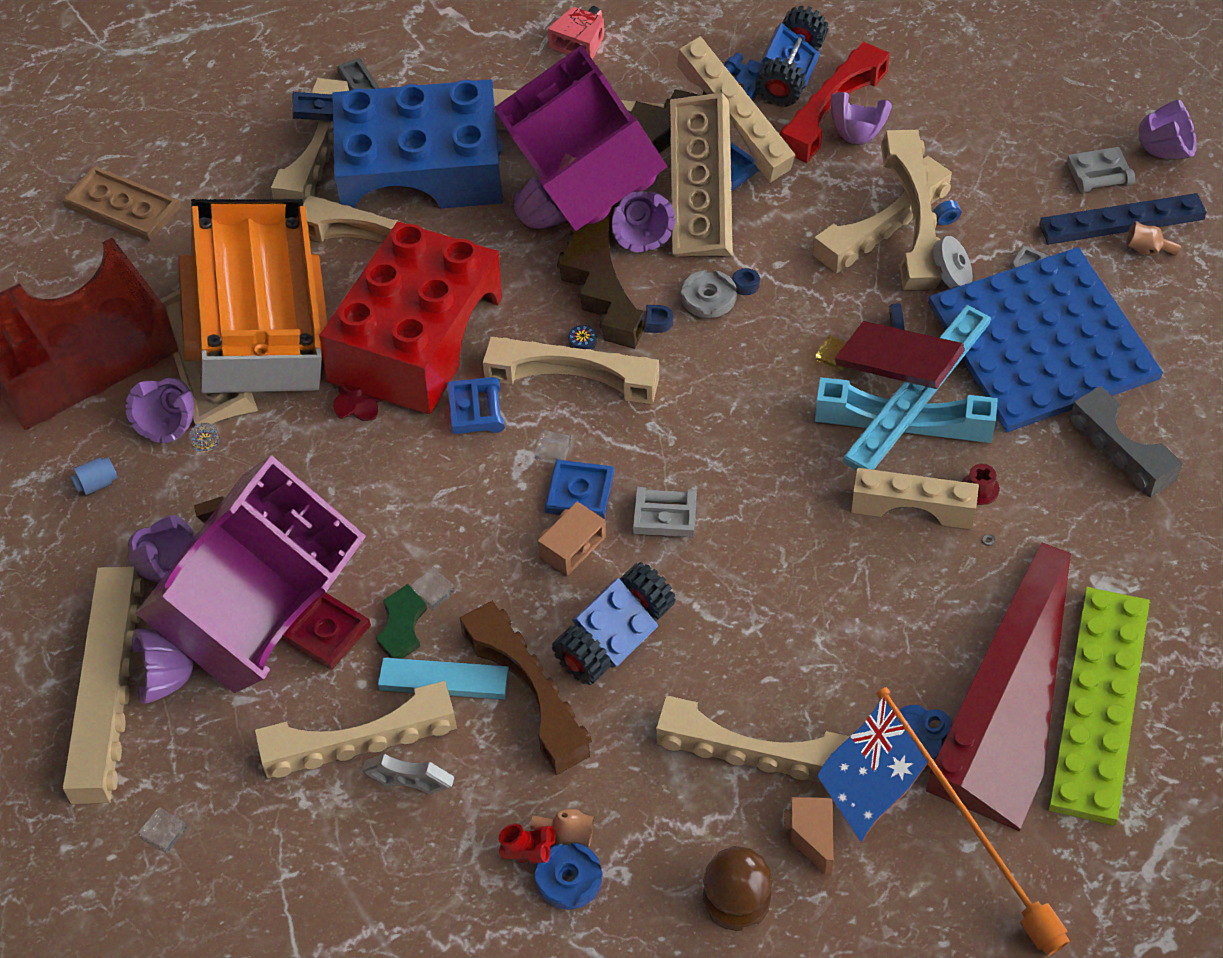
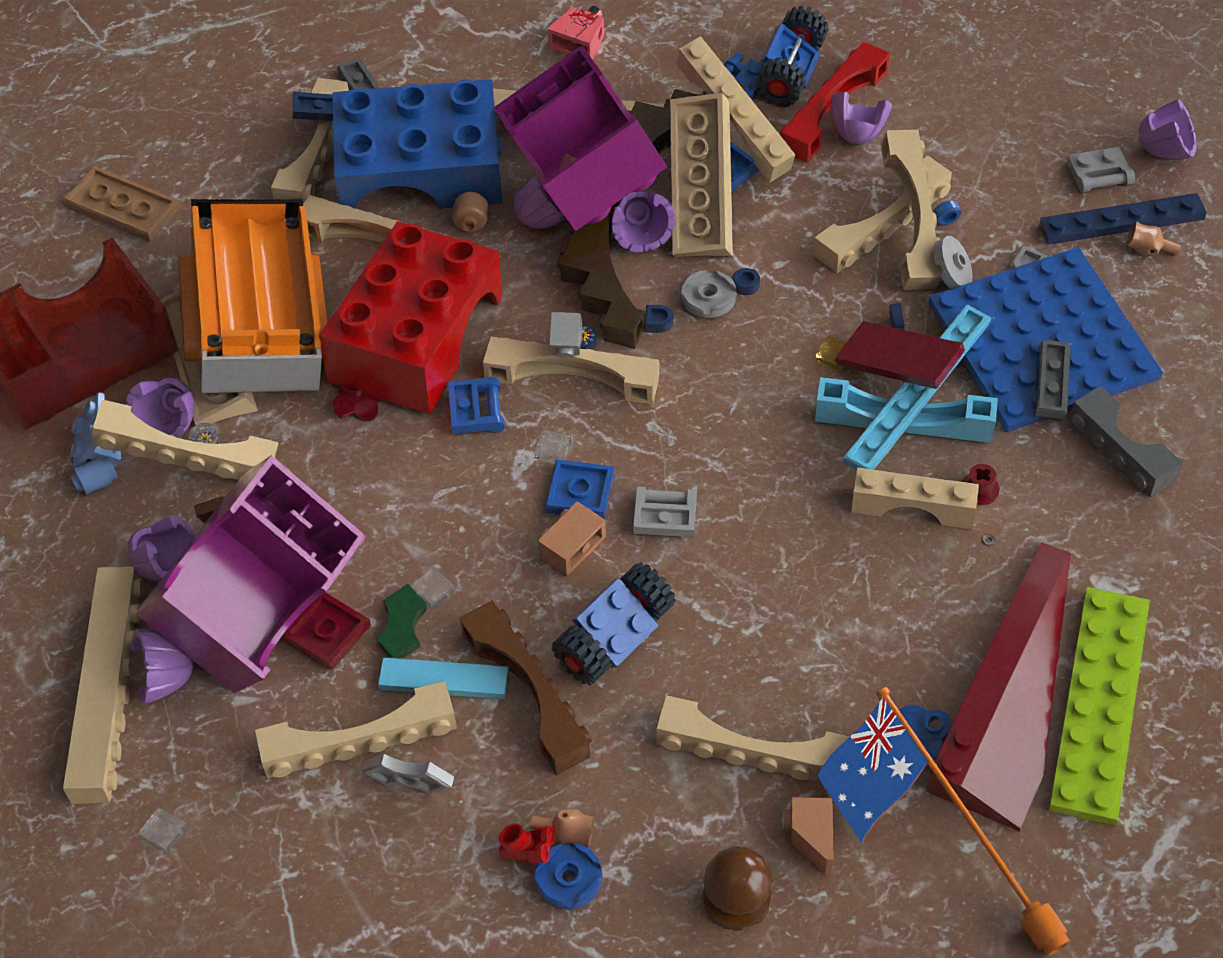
none -> light blue bracket [70,392,121,468]
none -> tan arch [91,399,279,480]
none -> medium nougat head [452,192,488,232]
none -> light grey arch [550,312,583,358]
none -> dark grey tile [1035,339,1071,419]

